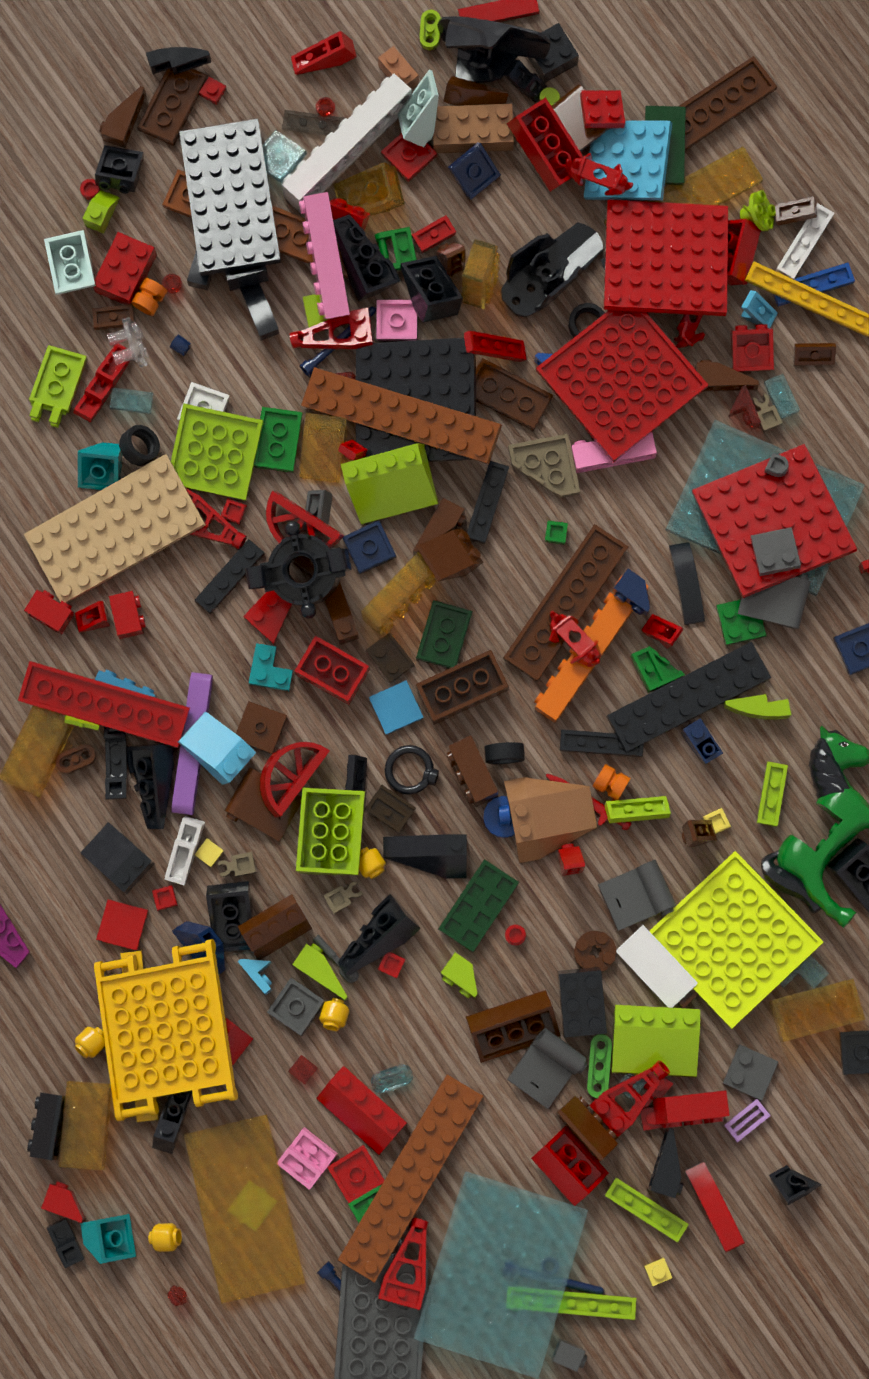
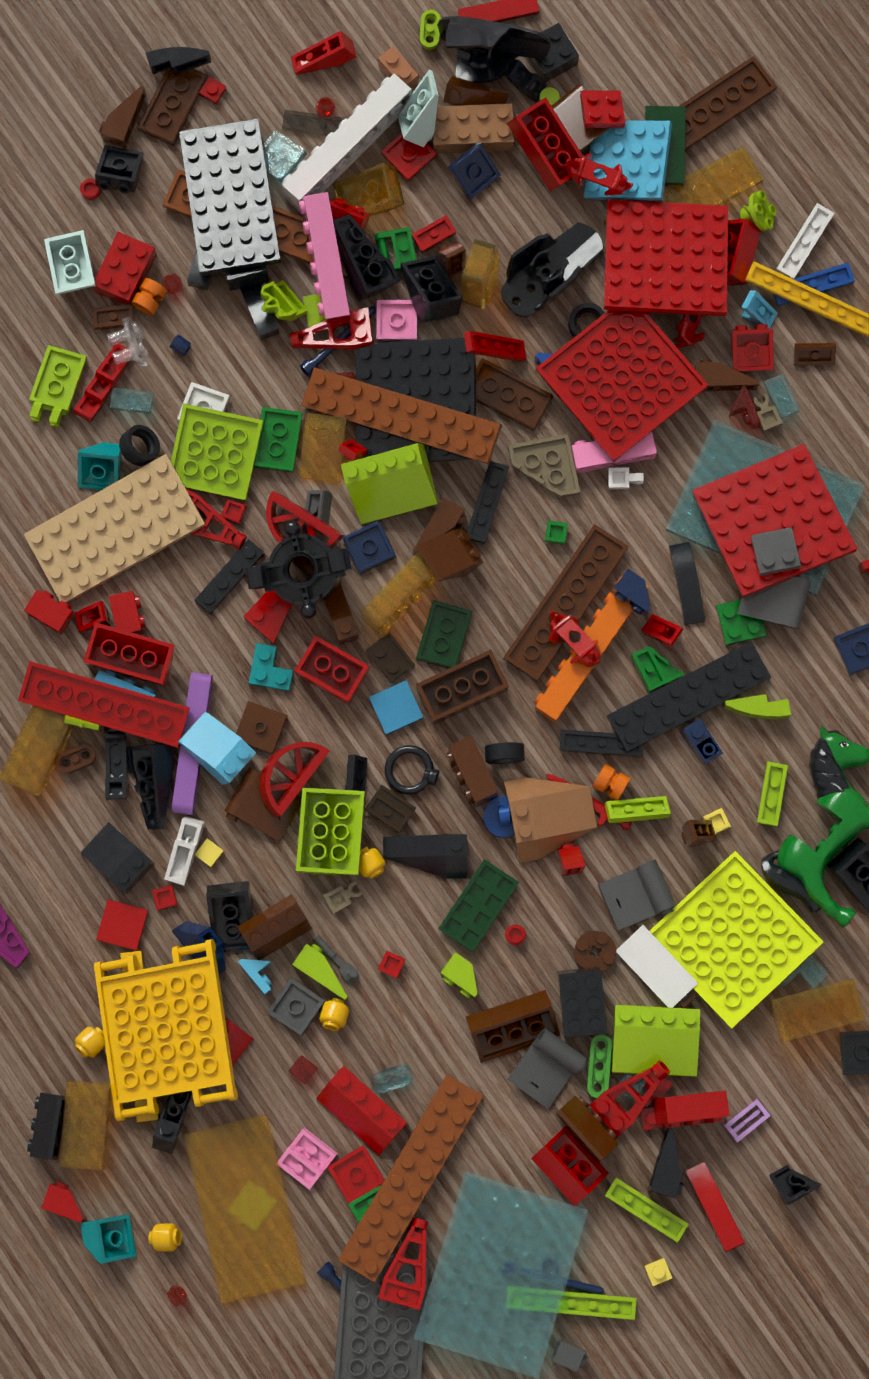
black slope [46,1217,85,1268] -> none
lime slope [82,190,120,234] -> none
dark tan plate [218,852,256,877] -> none
black wedge [337,894,421,976] -> none
dark grey plate [722,1044,778,1101] -> none
dark grey tile [764,453,789,477] -> none
plate [775,196,817,226] -> none
none -> red slope [83,622,175,687]
none -> lime plate [261,280,308,321]
none -> white plate [609,467,644,490]

